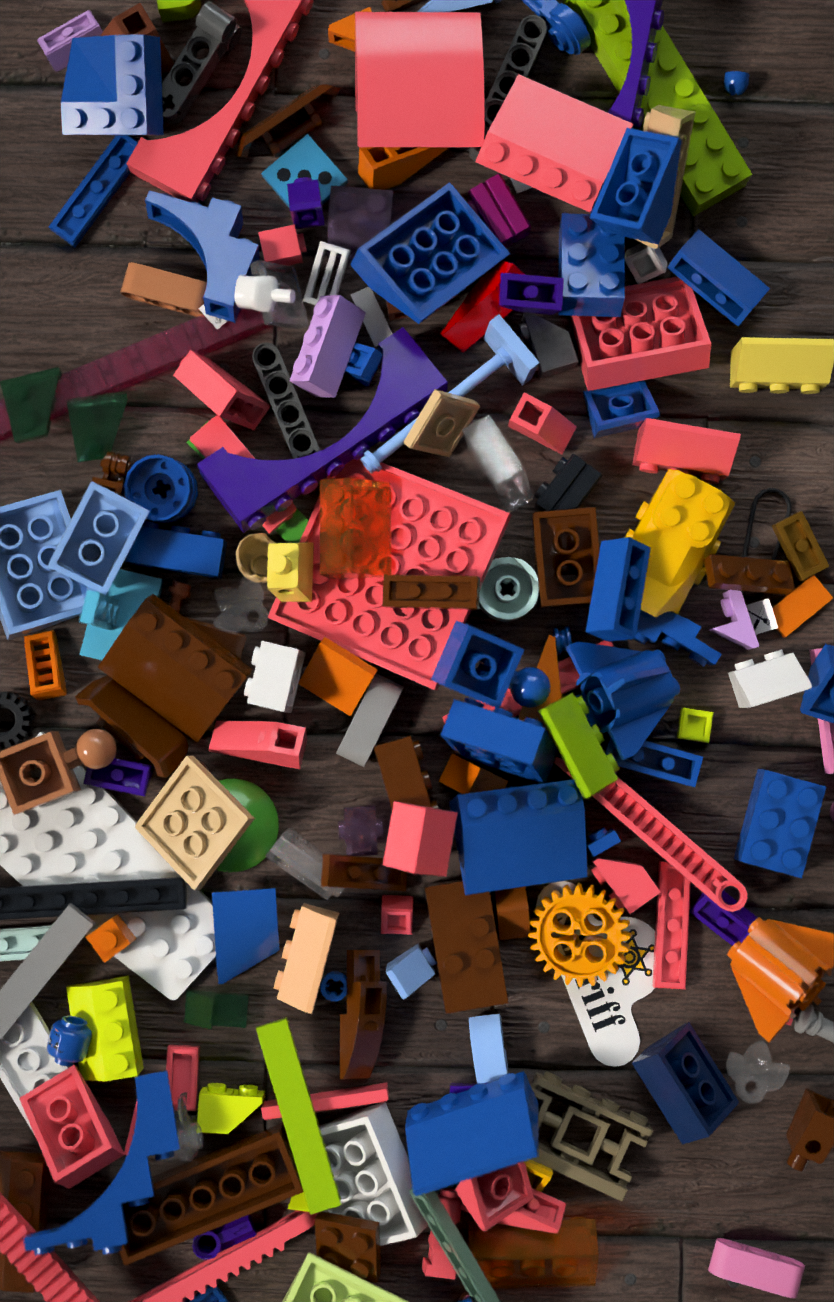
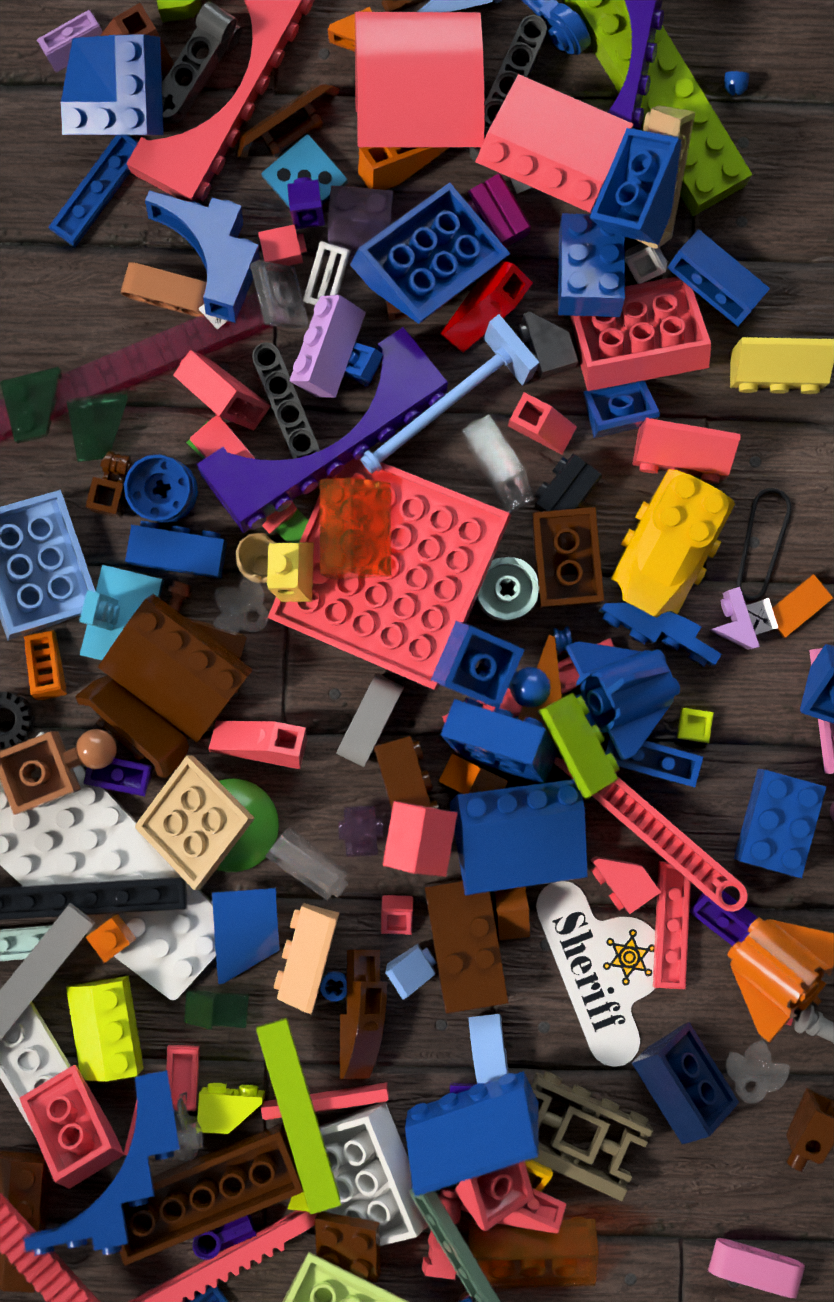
blue head [47,1016,92,1066] -> none
light blue slope [48,481,149,595] -> none
white piece [235,275,296,313] -> none
white slope [244,641,306,713] -> none
orange tile [298,637,378,716] -> none
reddish brown plate [321,854,407,891] -> none
white sticker [351,287,392,347] -> none
reddish brown plate [382,575,480,610] -> none
tan tile [403,389,480,457] -> none
dark purple slope [499,273,564,315] -> none
light orange gear [528,883,632,987] -> none
blue brick [586,537,651,641] -> none
blue plate [586,827,621,857] -> none
reddish brown plate [704,554,795,595] -> none
white slope [728,649,812,708] -> none
pearl gold plate [771,511,829,581] -> none

